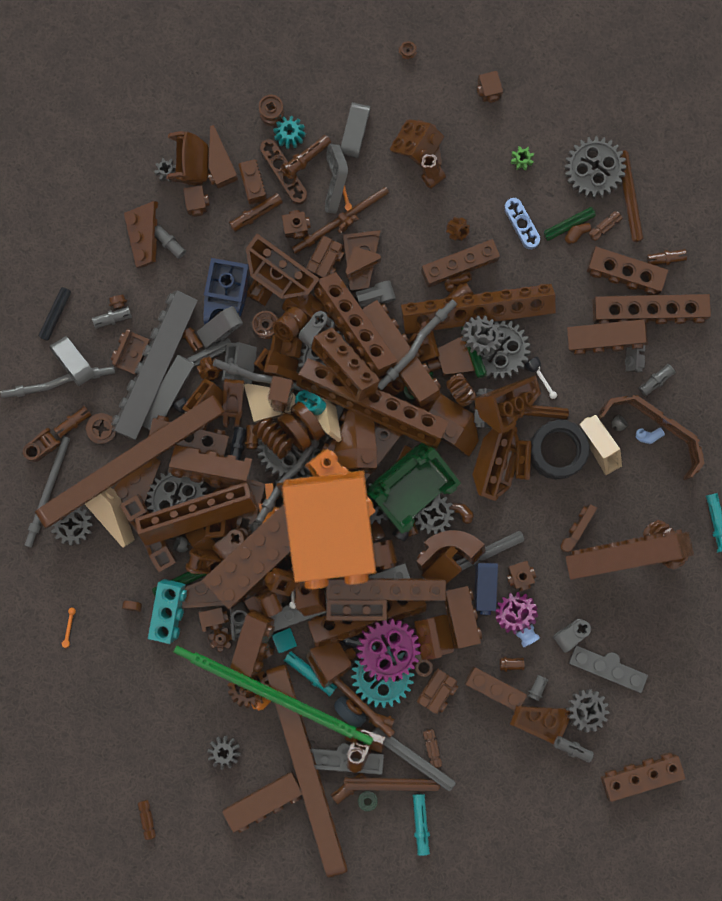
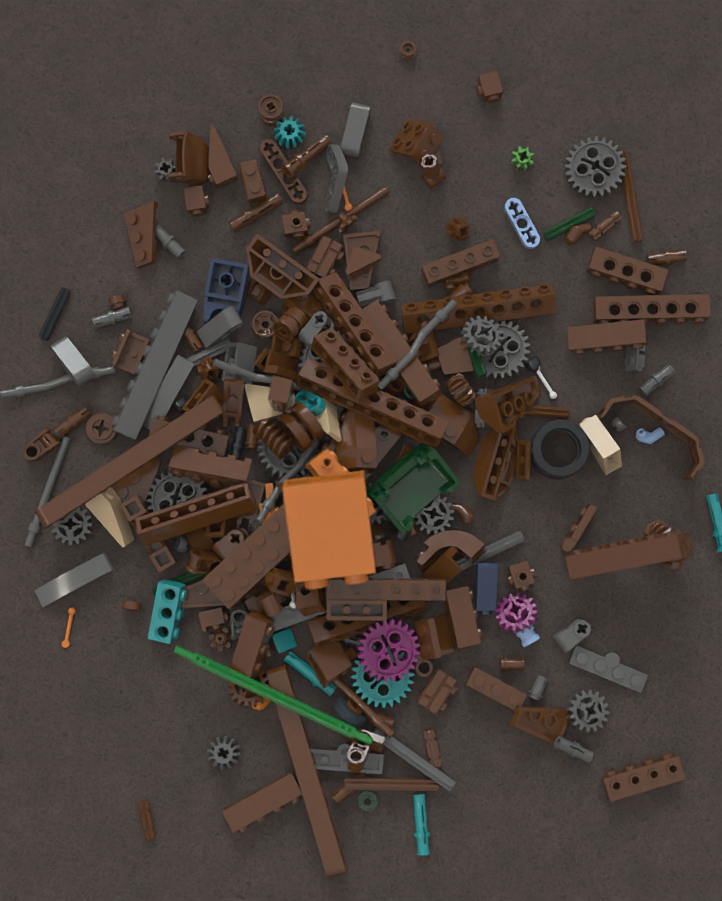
none -> dark grey slope [34,553,113,607]

